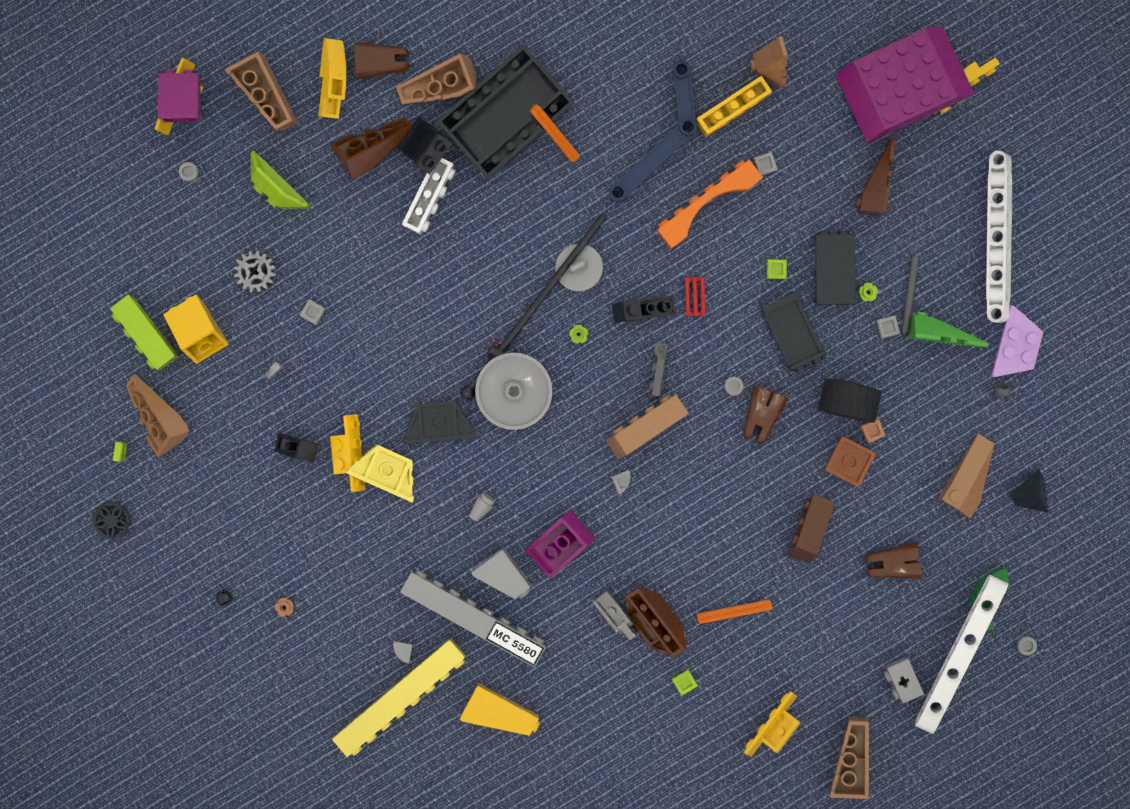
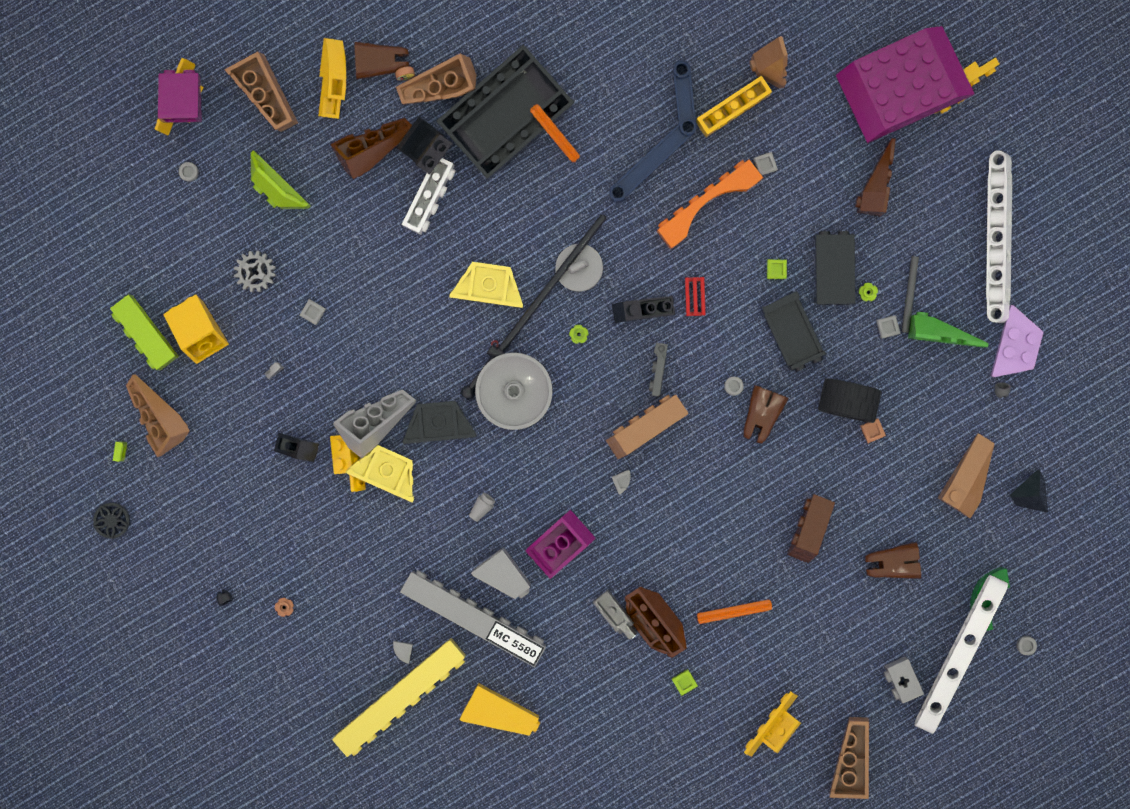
dark orange plate [824,436,876,487] -> none
none -> light grey wedge [333,389,416,458]
none -> nougat tile [395,67,415,81]
none -> light yellow wing [450,262,523,308]

